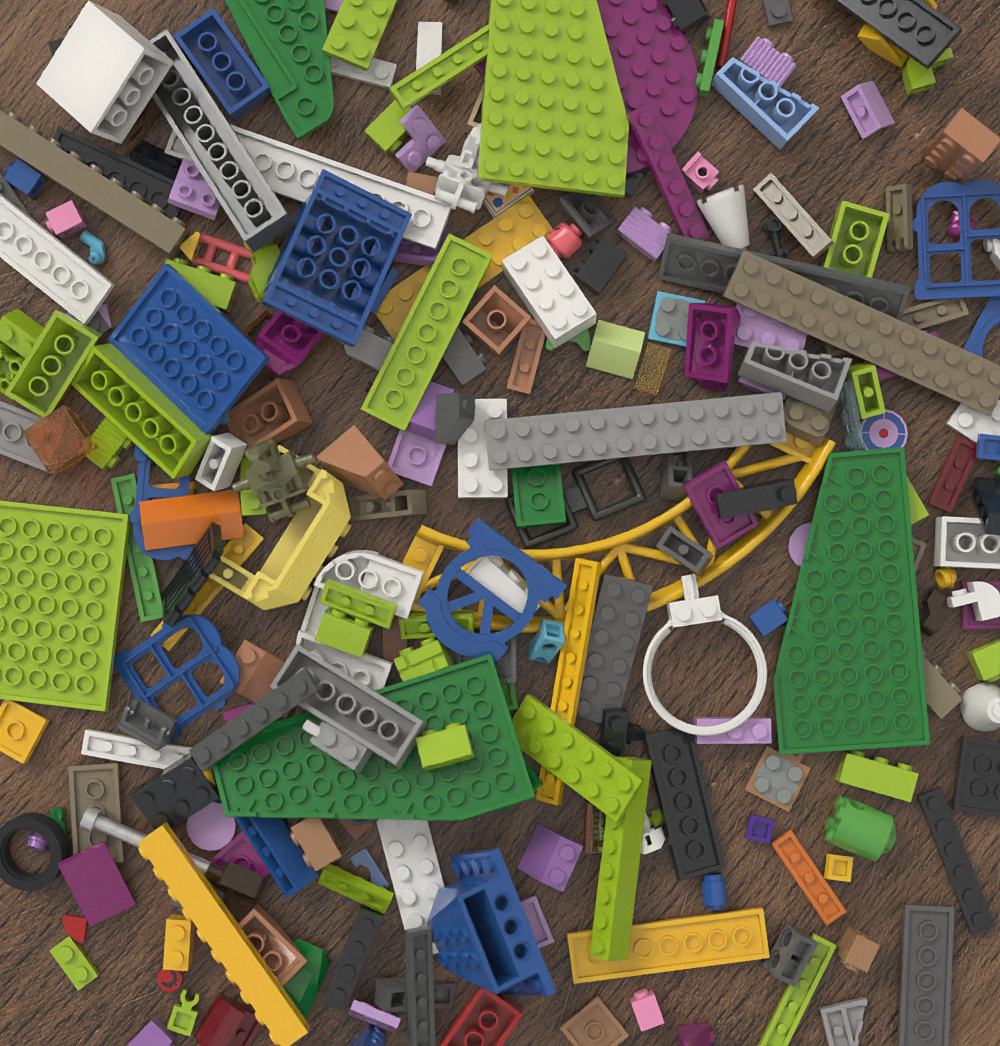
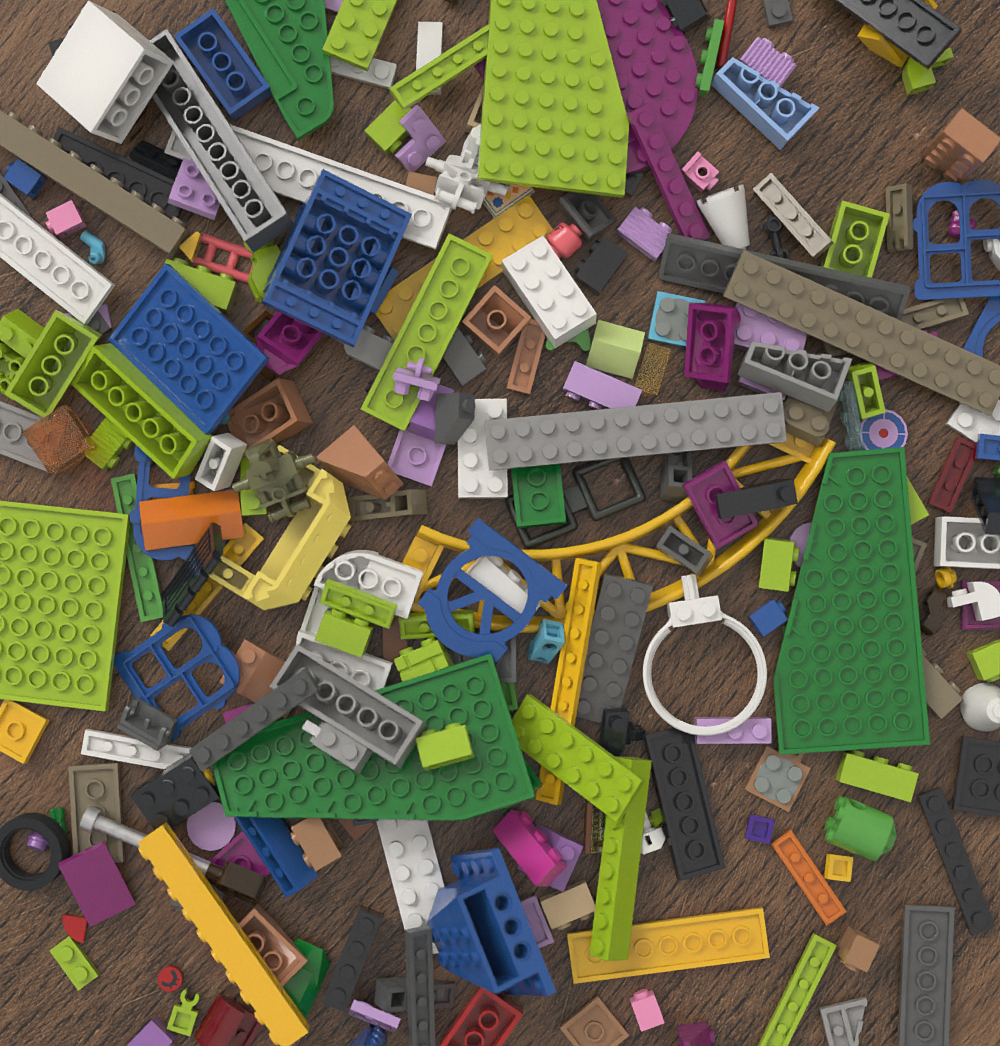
yellow brick [163,914,195,971] -> none
lime plate [318,864,394,914] -> none
medium blue piece [350,847,389,887] -> none
medium lavender wing [392,223,450,266] -> none
blue brick [701,873,728,910] -> none
dark grey brick [763,923,818,987] -> none
lavender panel [841,81,895,139] -> none
none -> lavender hips [393,357,441,401]
none -> dark pink brick [492,810,567,887]
none -> tan brick [540,879,596,930]
none -> lavender brick [562,361,642,410]
none -> lime brick [759,537,800,592]

